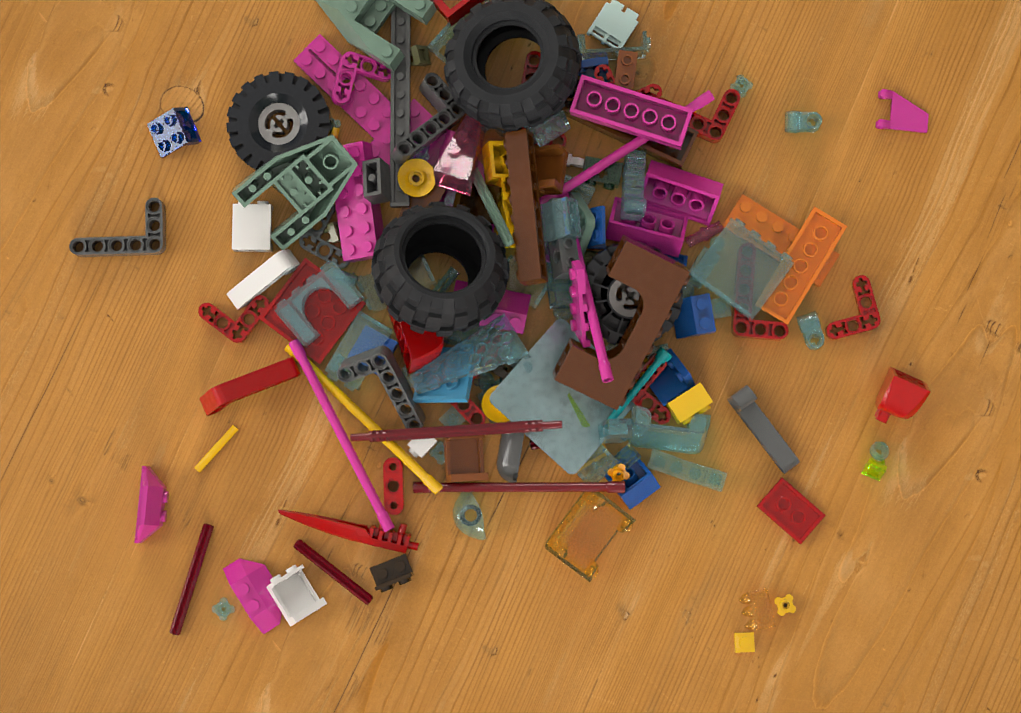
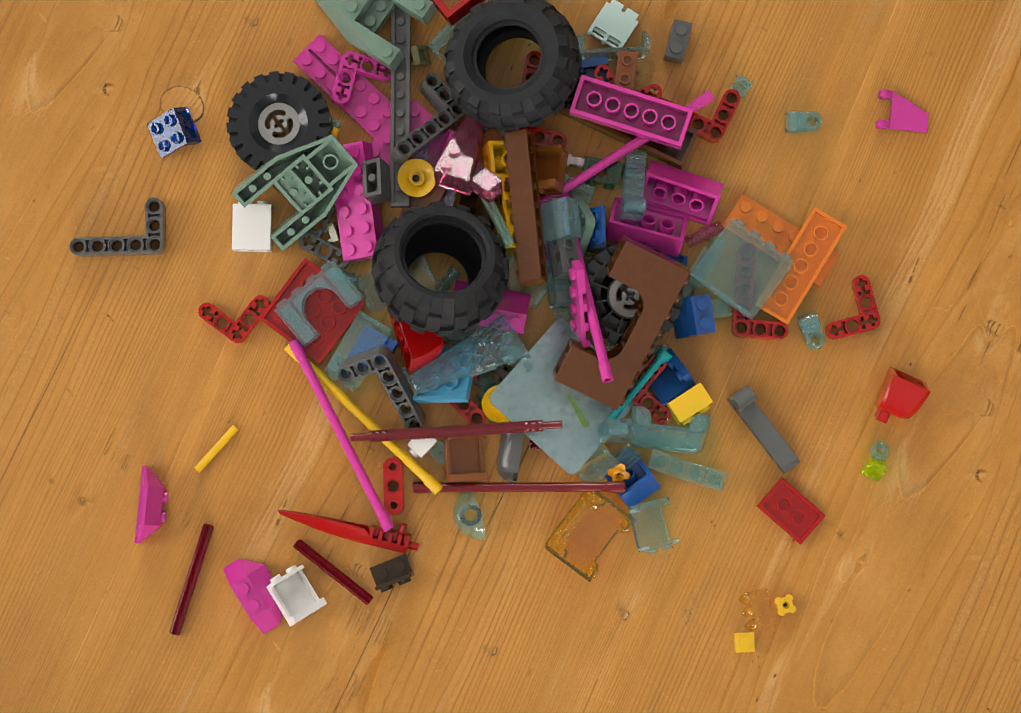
red beam [199,357,301,416] -> none
clear light blue plate [212,597,235,621] -> none
white beam [227,249,300,310] -> none
clear light blue plate [439,406,466,426] -> none
clear light blue hinge [524,110,571,147] -> none
none -> clear pink brick [471,168,503,203]
none -> clear light blue panel [627,497,680,554]
none -> dark grey brick [663,19,692,65]

